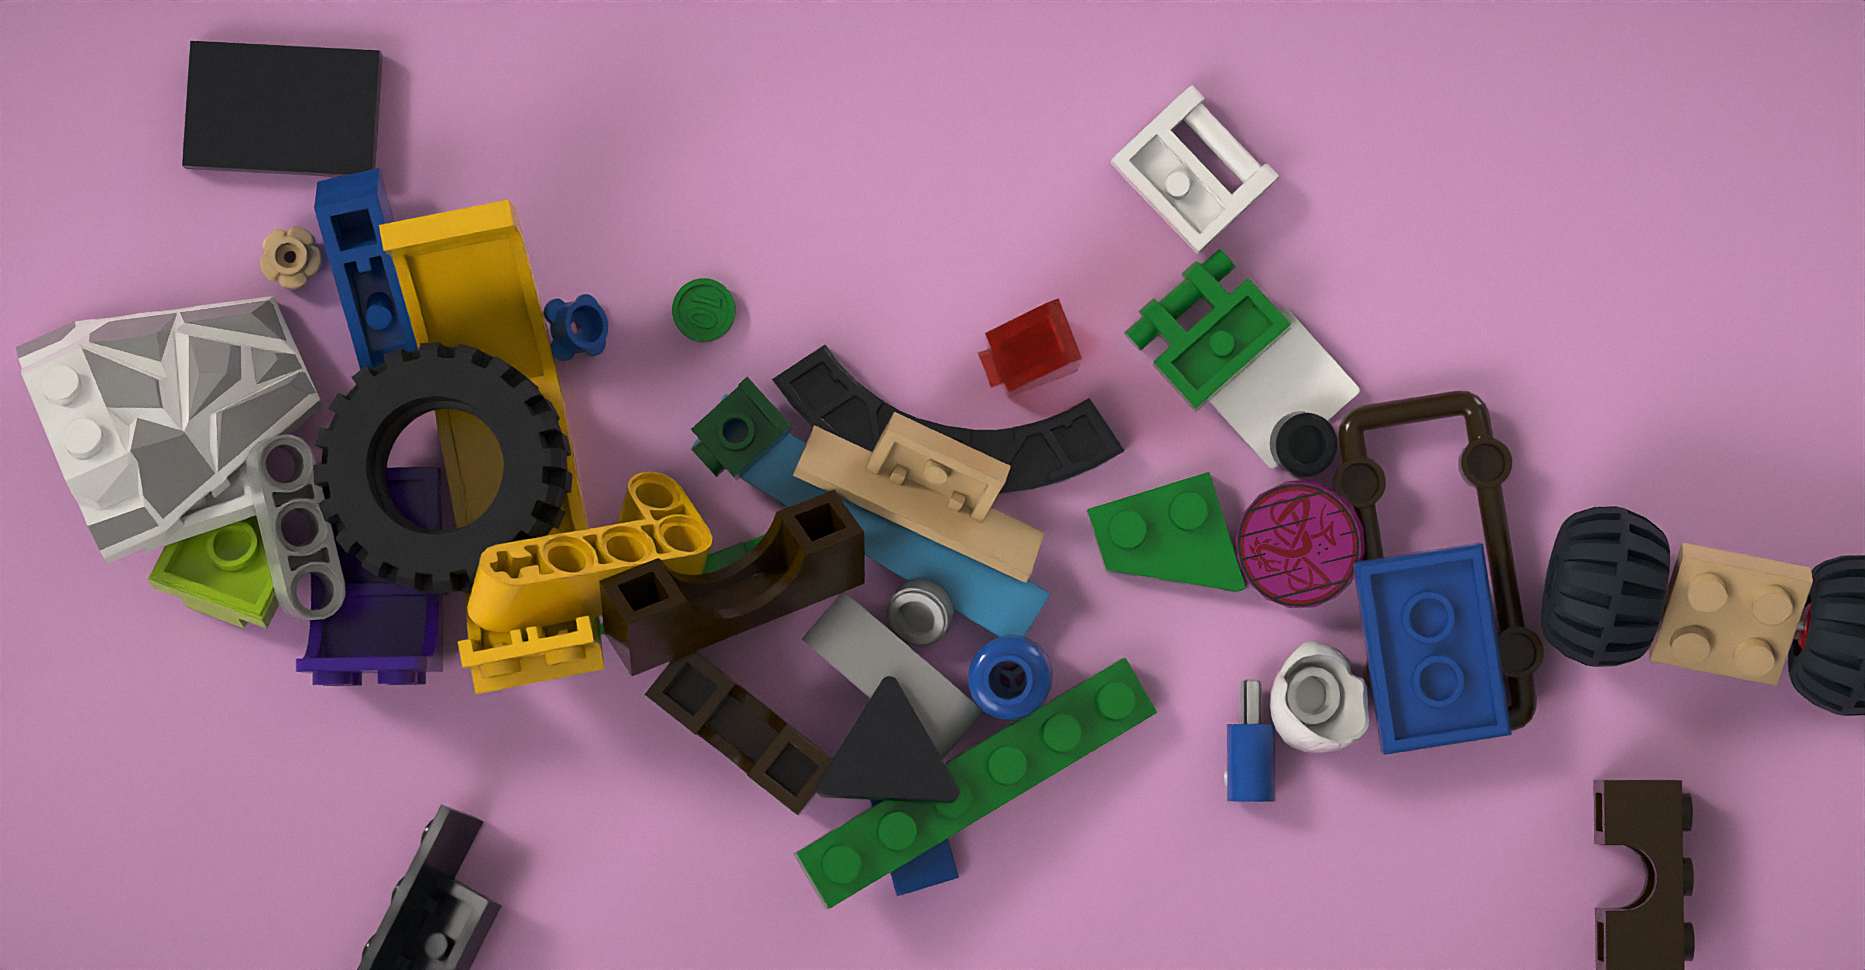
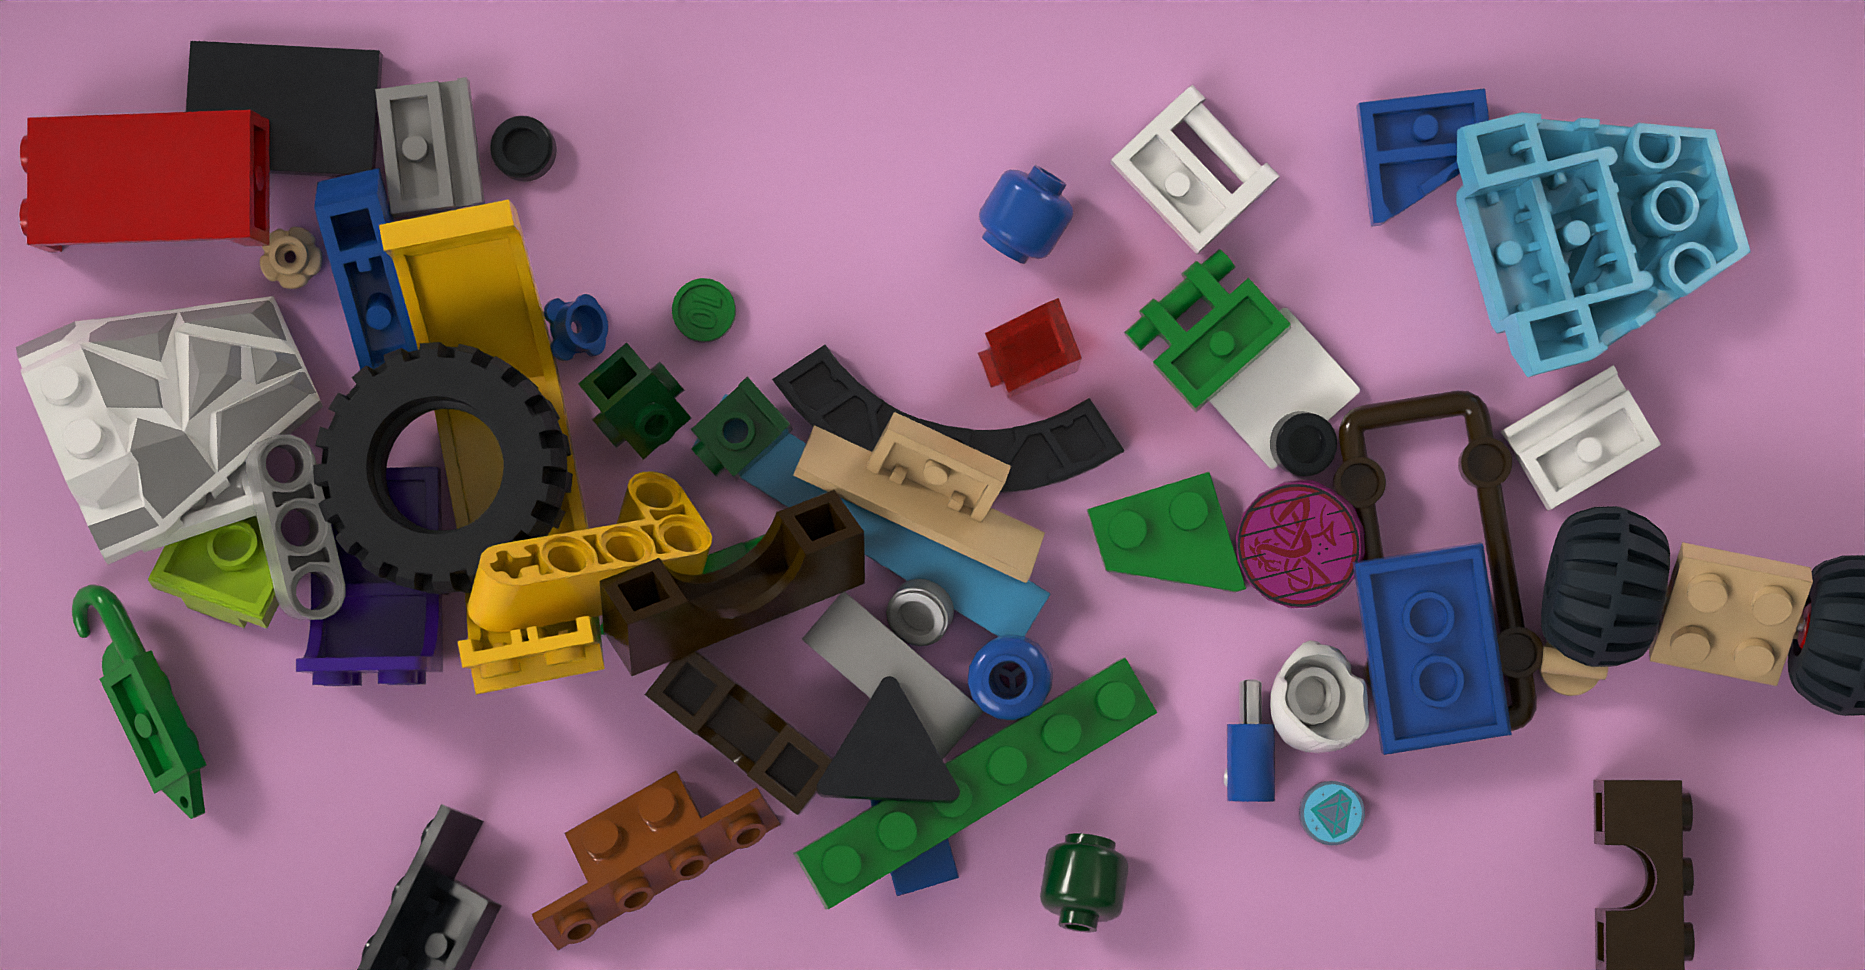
none -> red panel [19,110,270,253]
none -> green plate [71,584,207,819]
none -> light grey plate [375,77,485,218]
none -> black tile [490,116,557,181]
none -> dark orange bracket [531,770,781,950]
none -> dark green brick [578,342,692,460]
none -> blue head [979,165,1074,264]
none -> dark green head [1040,833,1128,933]
none -> tile [1299,781,1365,845]
none -> blue wing [1356,88,1489,227]
none -> medium azure wedge [1456,112,1751,377]
none -> white plate [1500,365,1661,511]
none -> tan plate [1539,641,1608,696]

